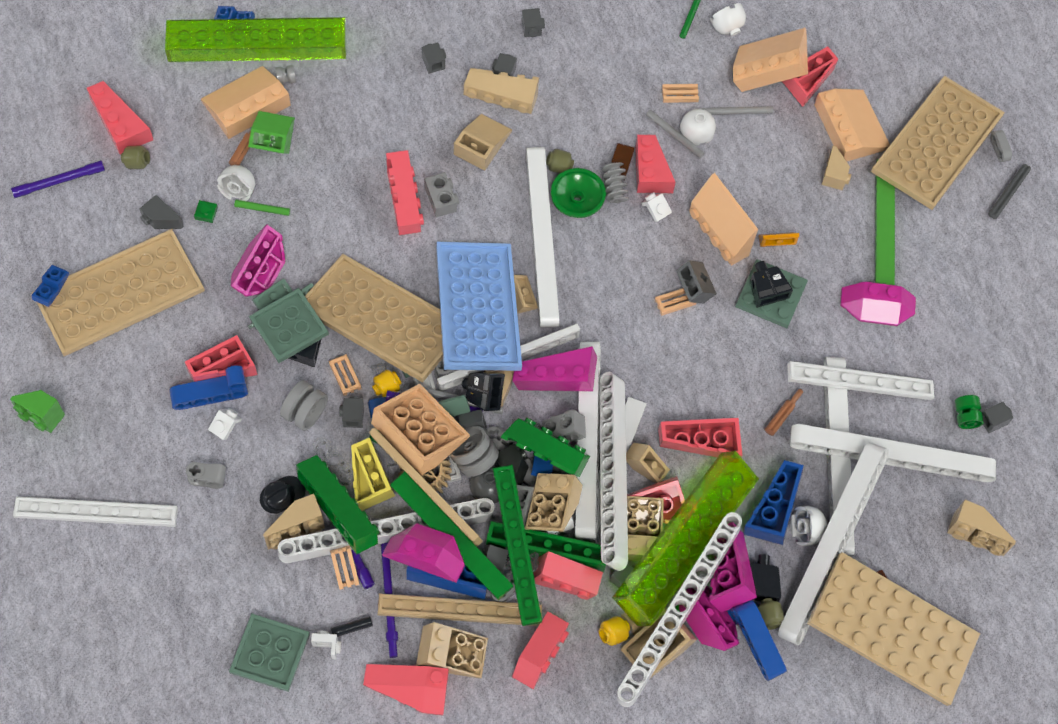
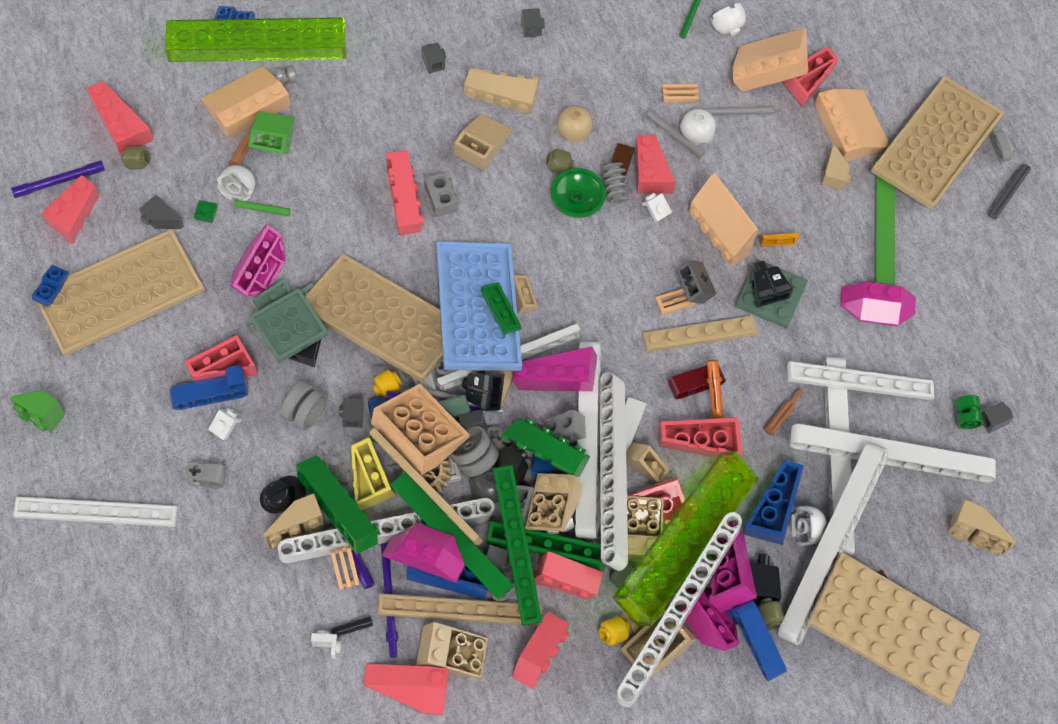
sand green plate [229,613,310,692] -> none
light nougat tile [329,354,361,396] -> none
dark grey brick [492,53,517,77] -> none
white beam [526,147,559,328] -> none
none -> coral wedge [42,175,99,244]
none -> green tile [480,282,521,335]
none -> tan cylinder [557,105,593,142]
none -> tan plate [643,315,757,353]
none -> dark red beam [667,365,726,399]
none -> orange pin [706,360,724,419]

